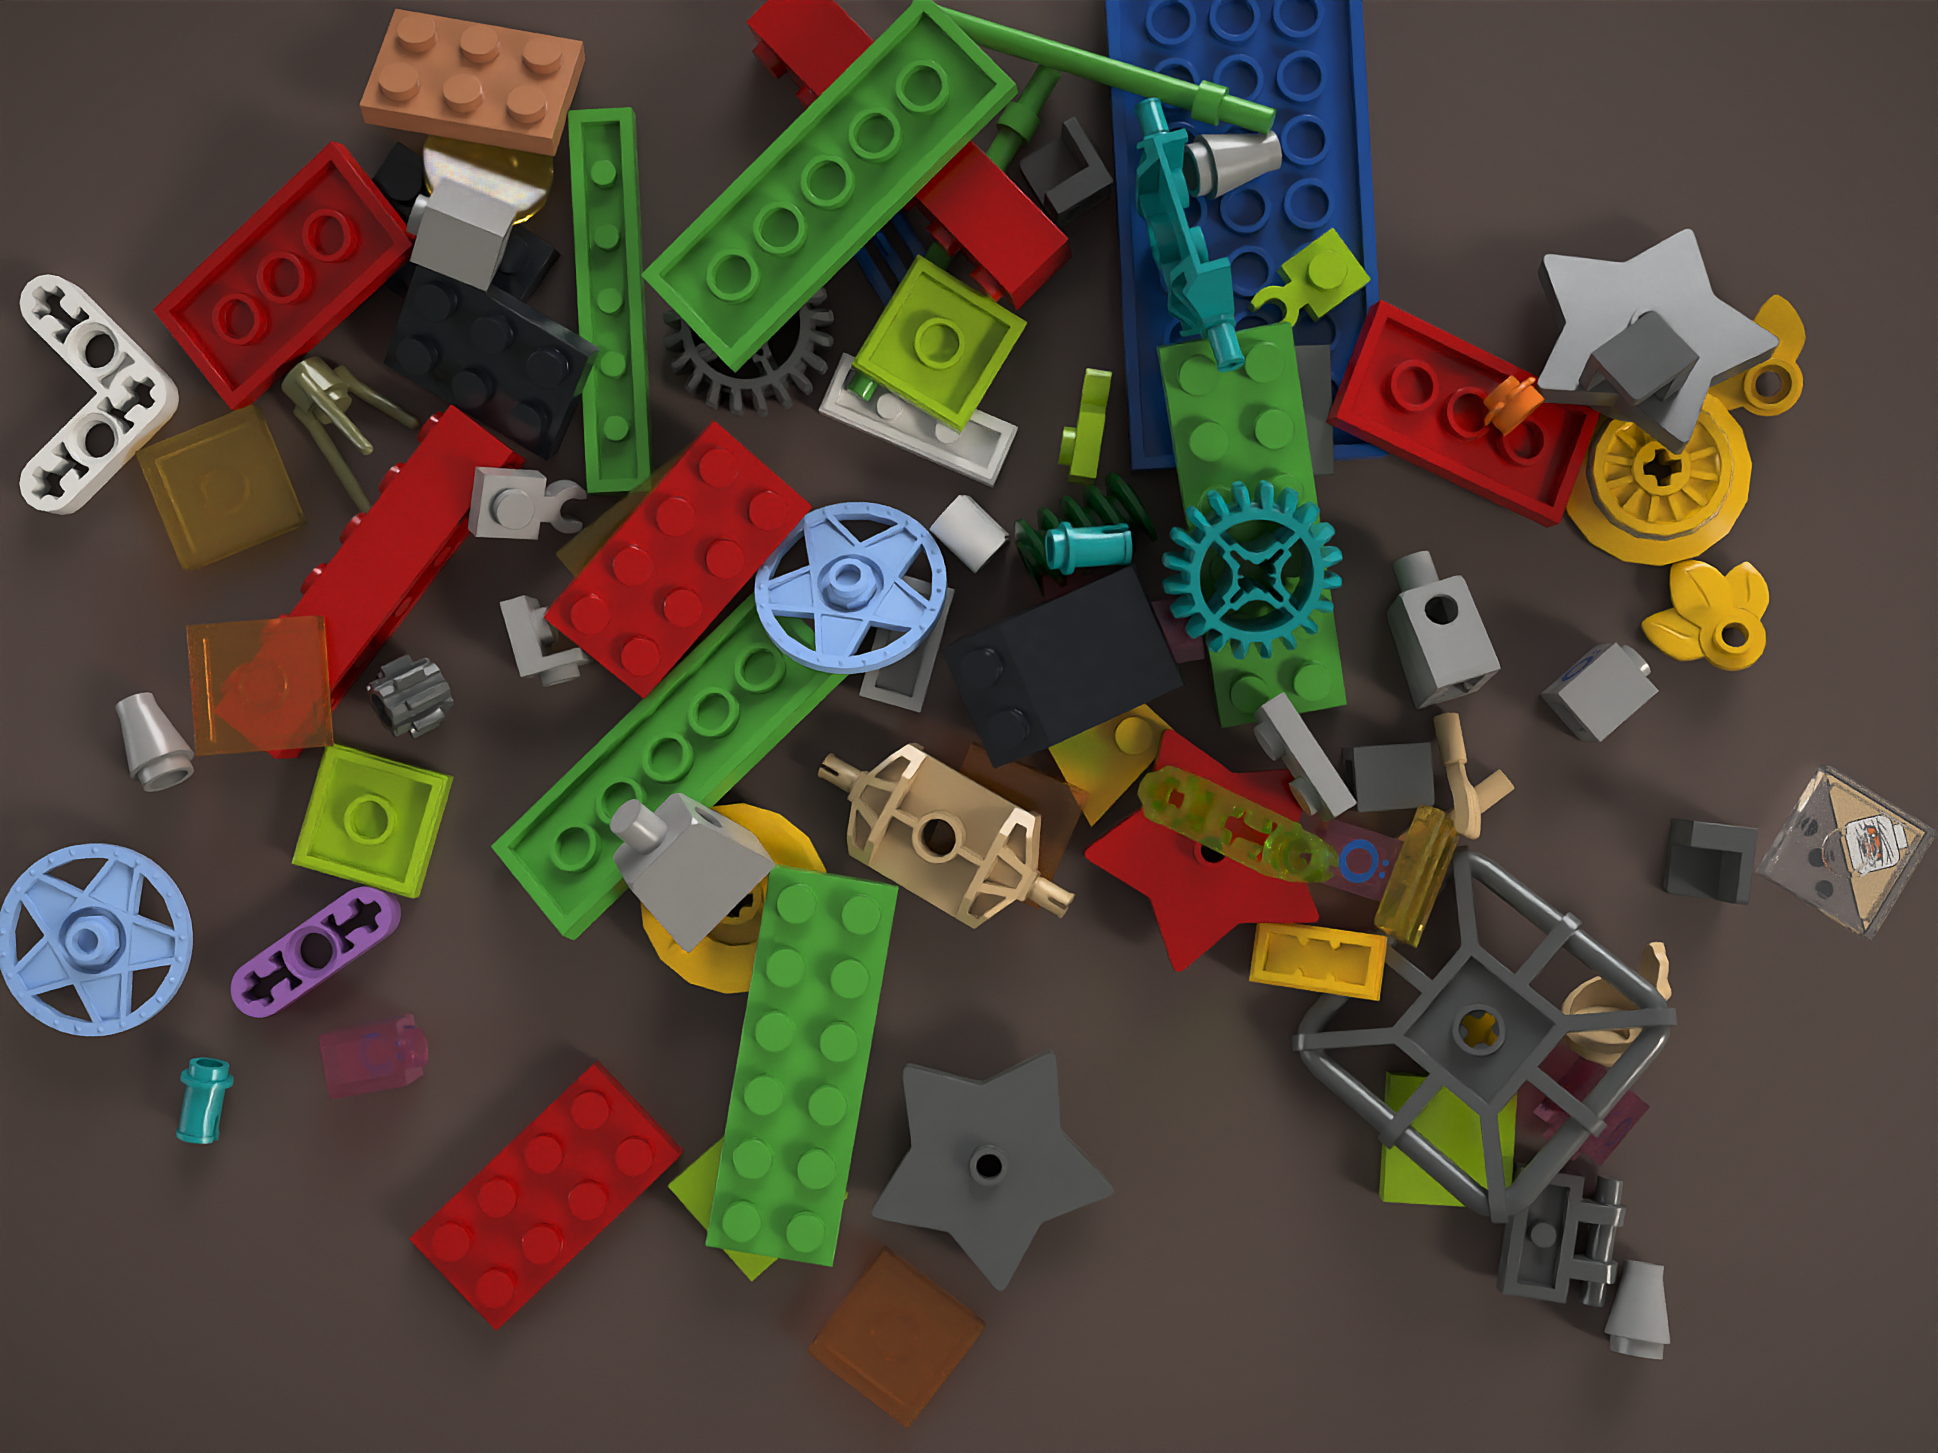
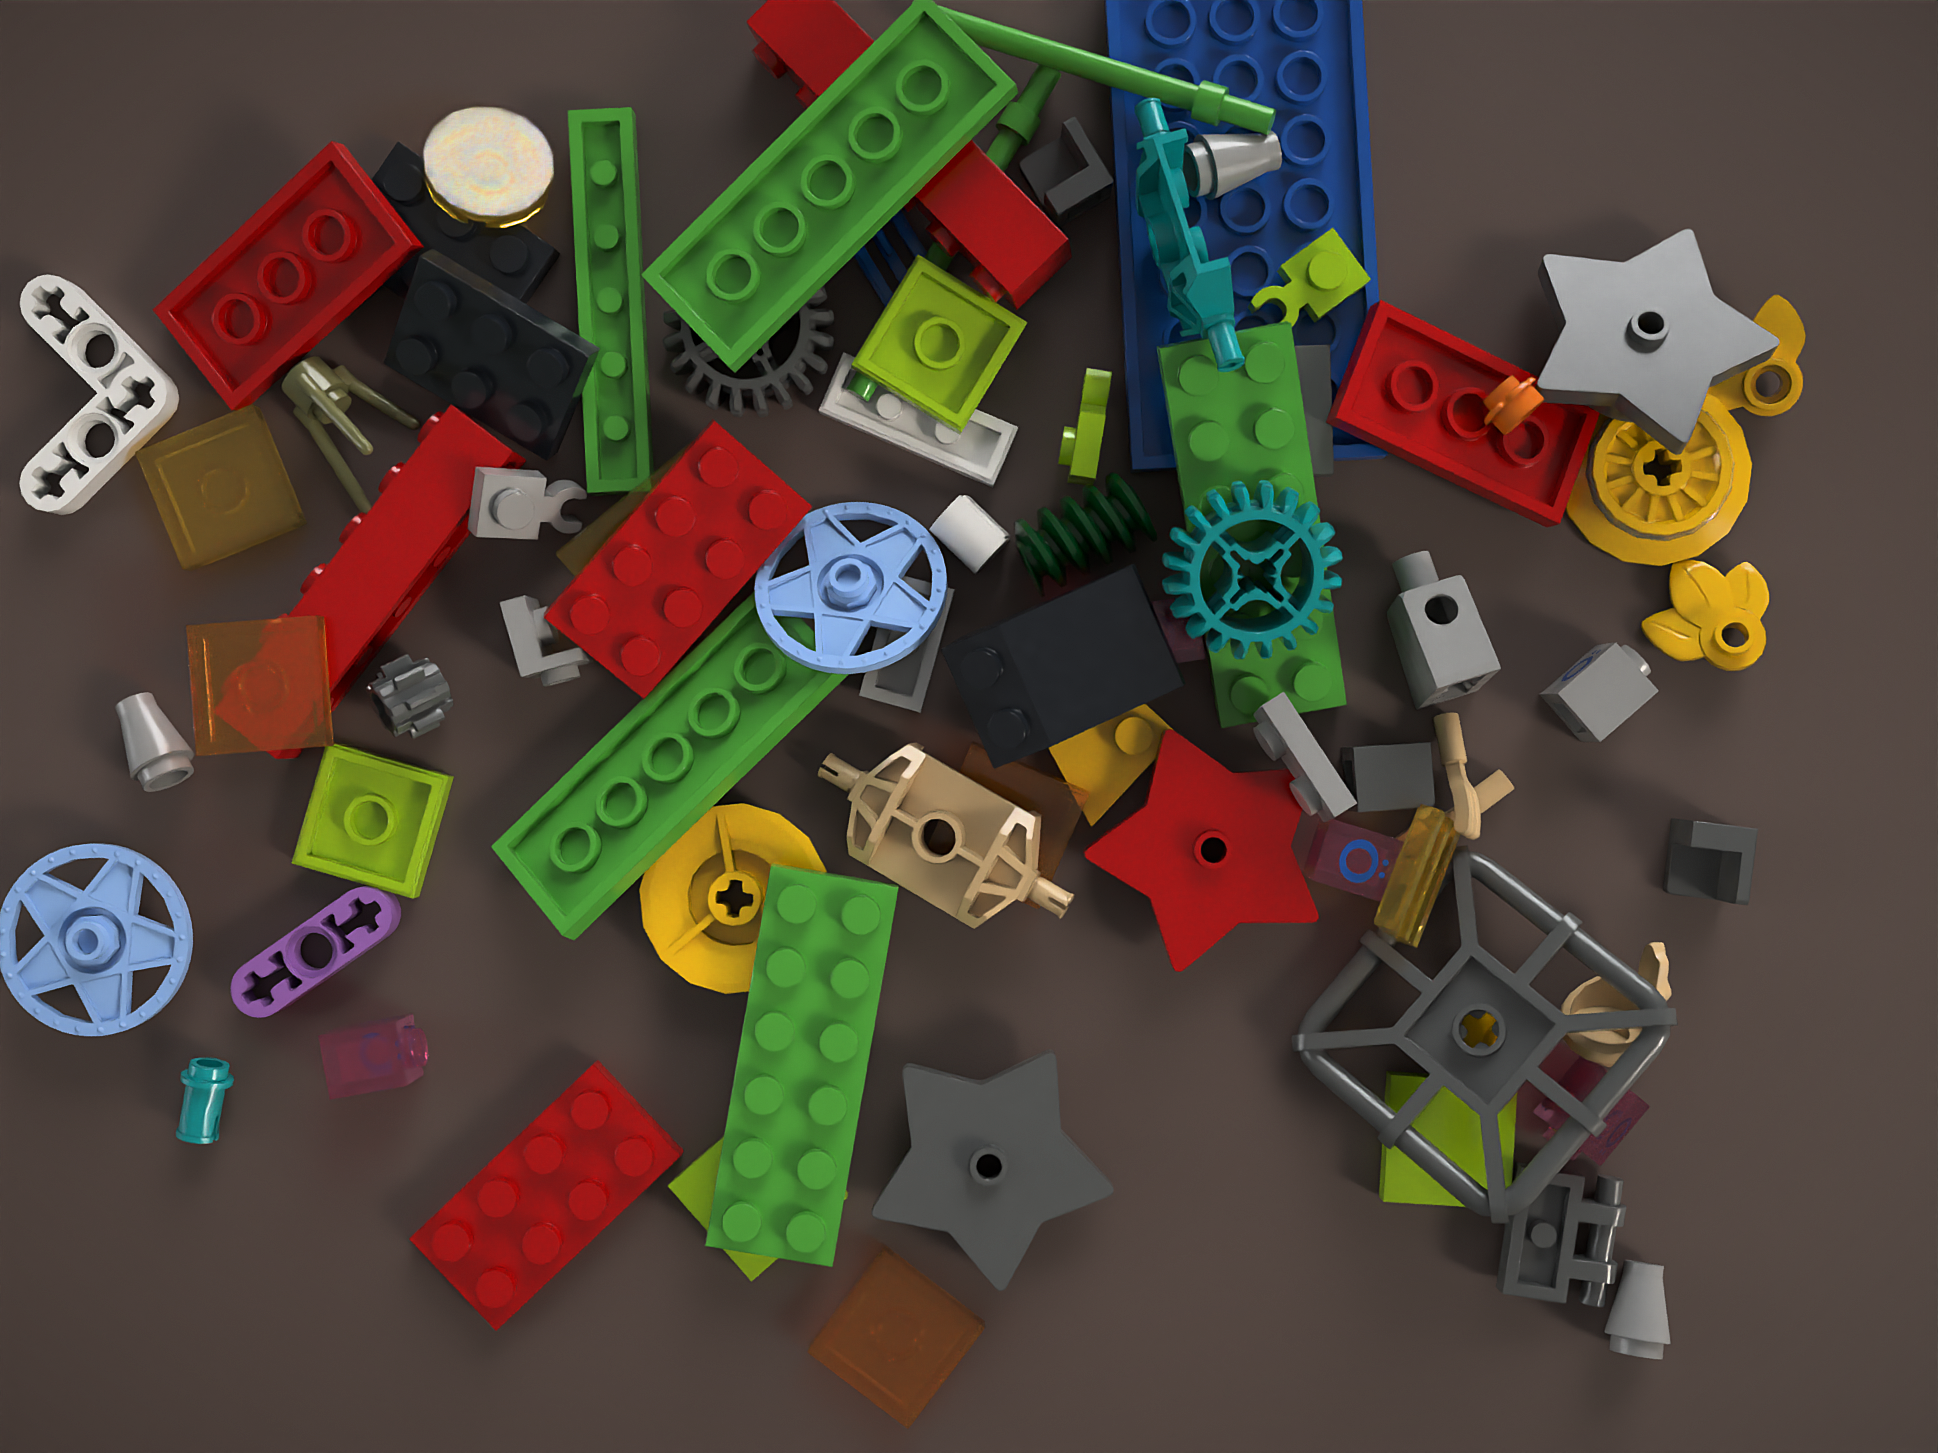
nougat plate [359,9,585,156] -> none
light grey brick [406,176,518,292] -> none
light grey torso [610,793,776,953] -> none
teal pin [1045,522,1132,575] -> none
clear neon green beam [1137,765,1339,884] -> none
yellow plate [1249,923,1388,1001] -> none
dark grey panel [1578,308,1700,405] -> none
clear tile [1755,765,1938,940] -> none

